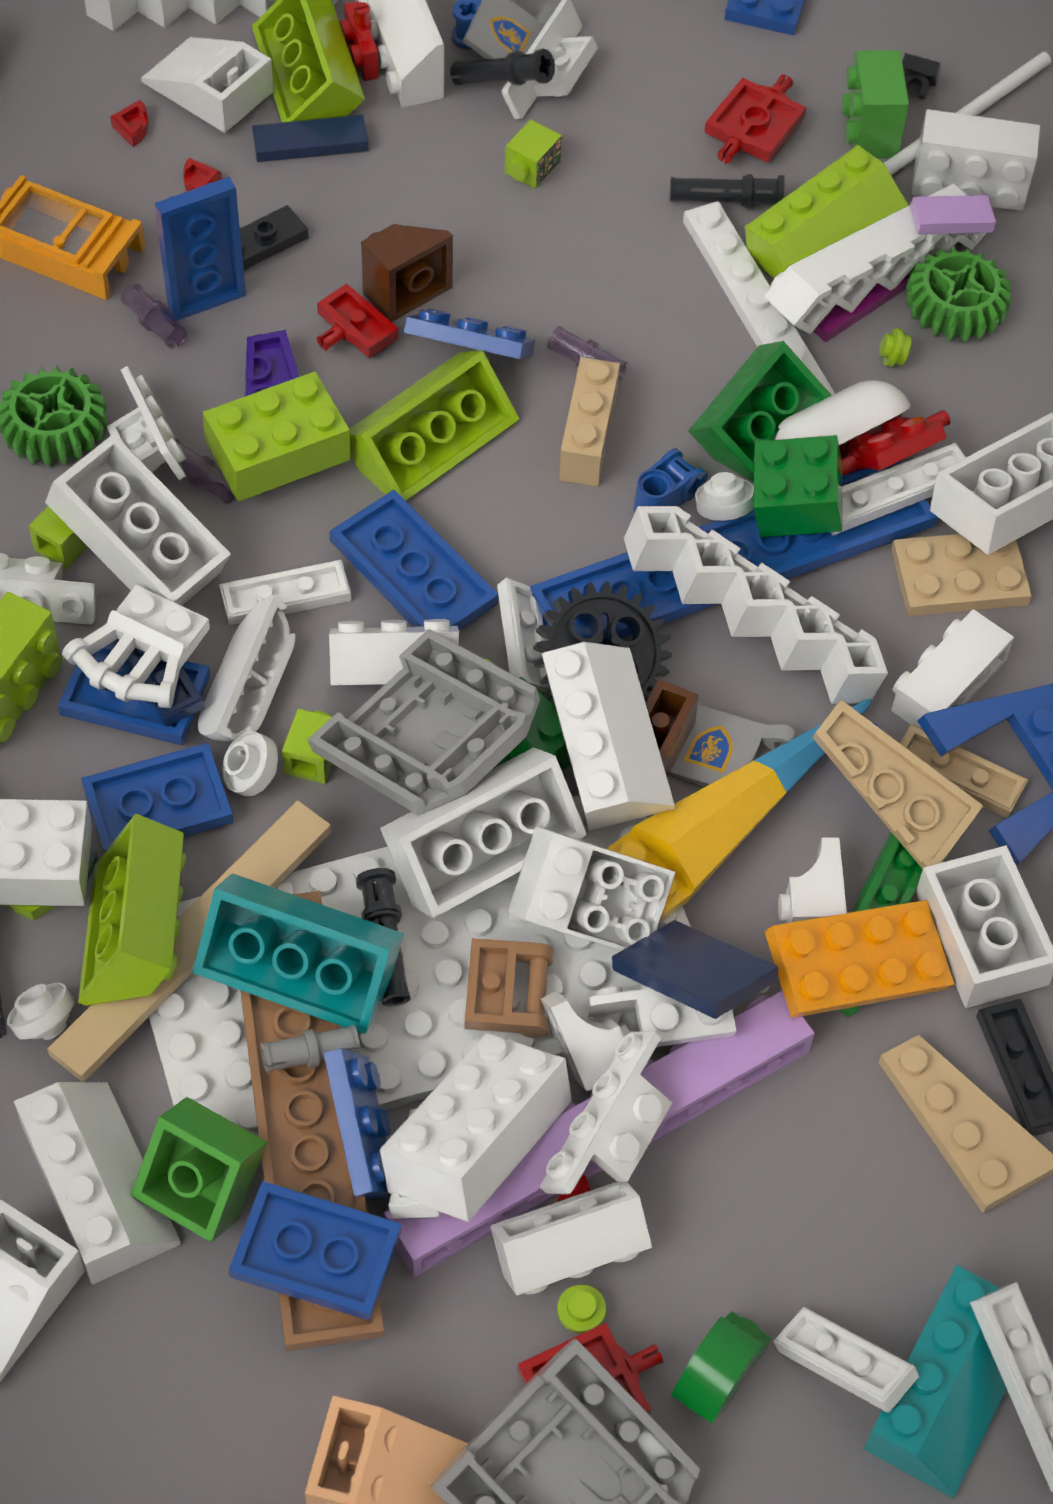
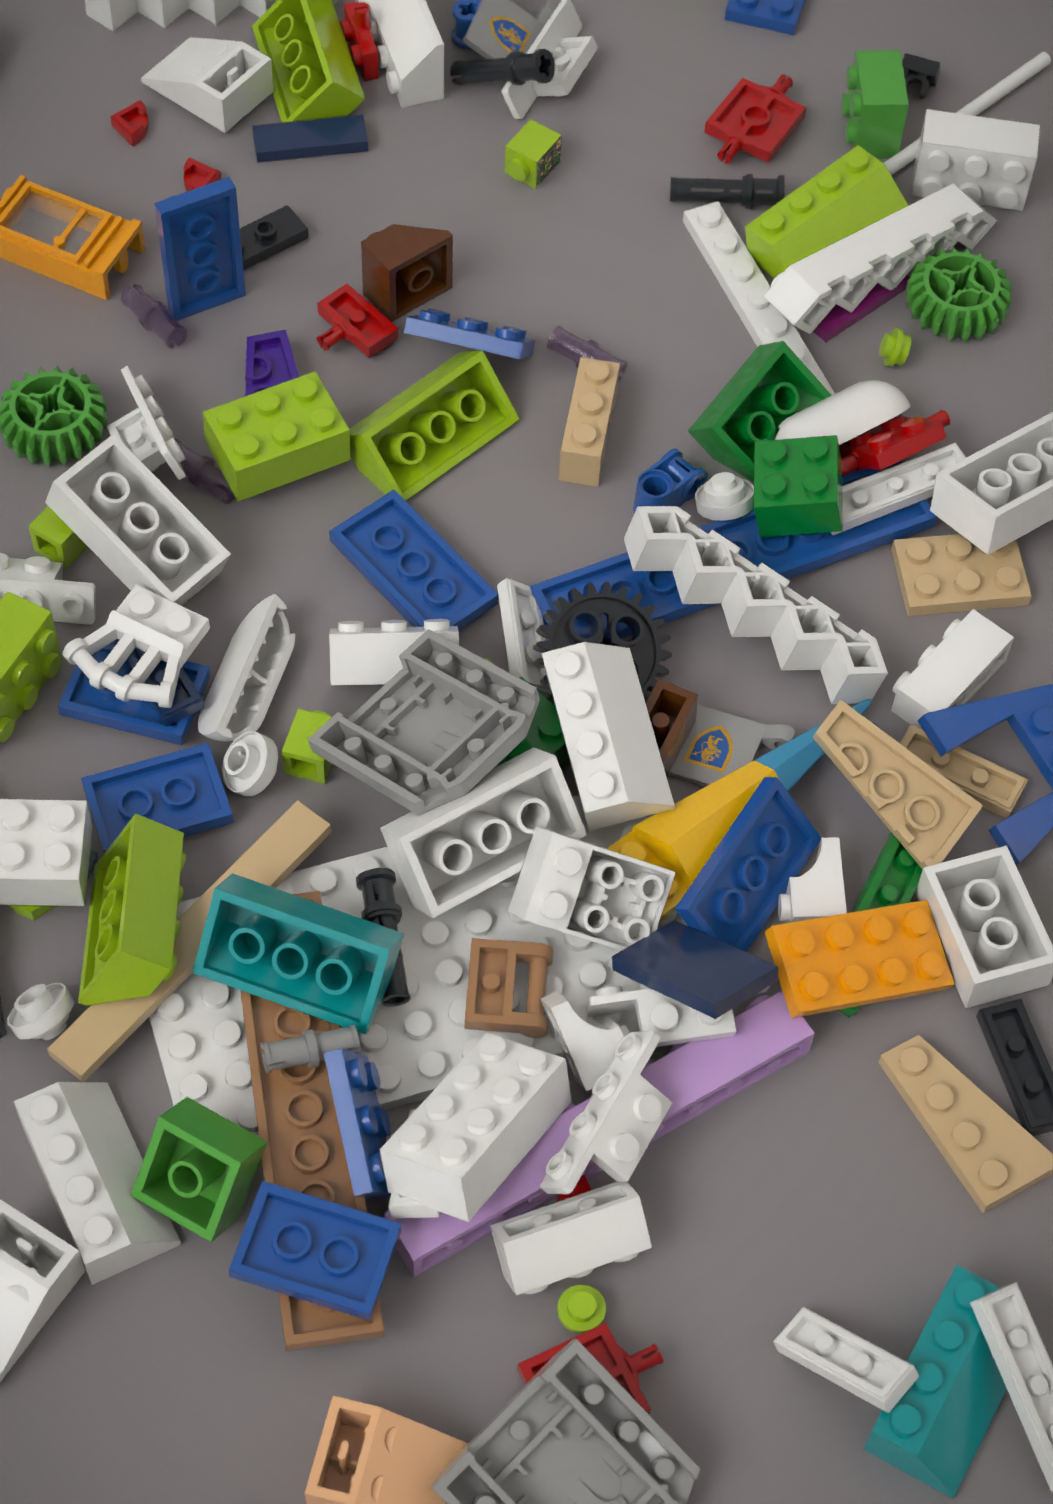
white tile [219,560,351,626] -> none
green brick [671,1311,772,1424] -> none
lavender tile [910,195,996,234] -> none
none -> blue plate [675,777,821,952]

